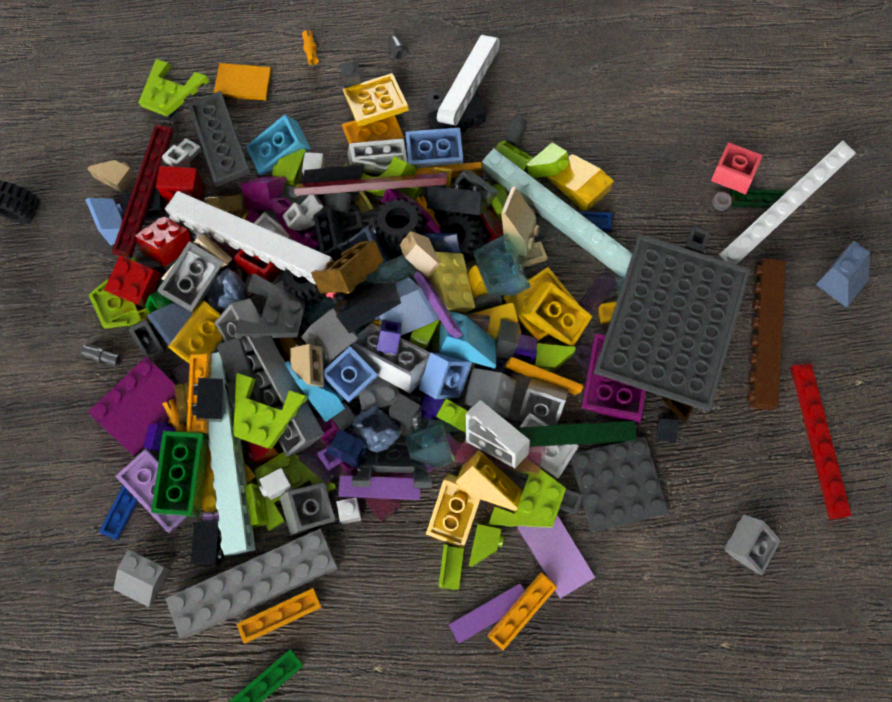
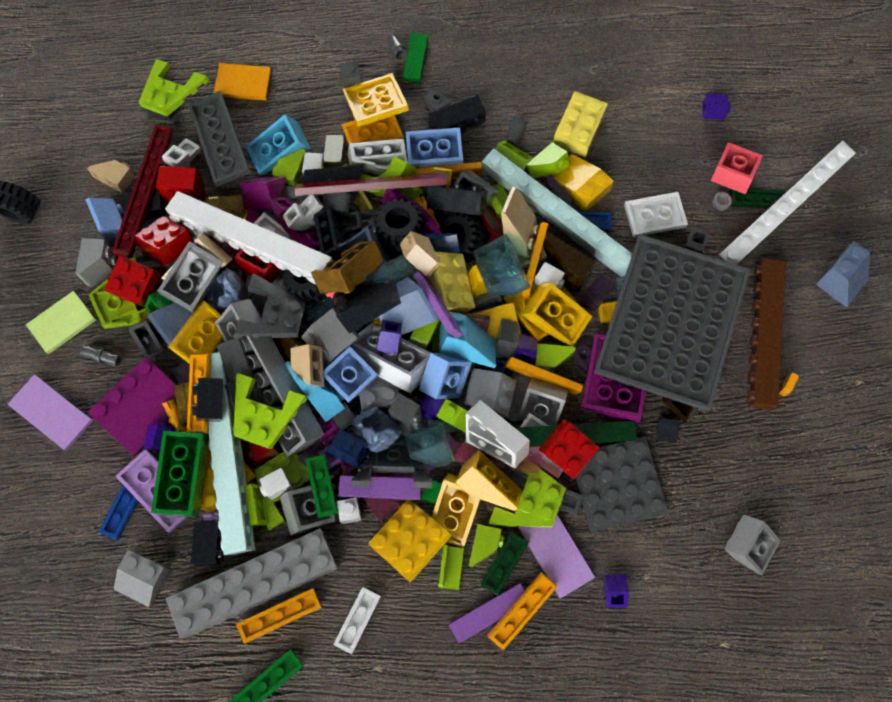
light orange pin [302,30,319,65] -> none
white beam [437,35,500,126] -> none
red plate [790,363,852,520] -> none
none -> lavender tile [8,374,93,451]
none -> yellowish green tile [26,291,96,354]
none -> light grey slope [75,238,118,288]
none -> green tile [305,454,338,518]
none -> slope [323,135,344,168]
none -> white plate [333,587,381,654]
none -> yellow plate [368,500,452,583]
none -> green tile [403,33,428,83]
none -> green slope [421,480,442,505]
none -> dark green tile [480,531,529,596]
none -> light orange tile [522,222,548,298]
none -> white brick [534,262,565,290]
none -> red brick [538,419,599,479]
none -> dark brown slope [543,232,596,293]
none -> tile [544,175,574,207]
none -> light yellow brick [553,91,608,158]
none -> dark purple brick [603,575,629,608]
none -> white plate [624,192,688,237]
none -> dark purple brick [702,94,731,120]
none -> light orange tile [779,372,799,396]

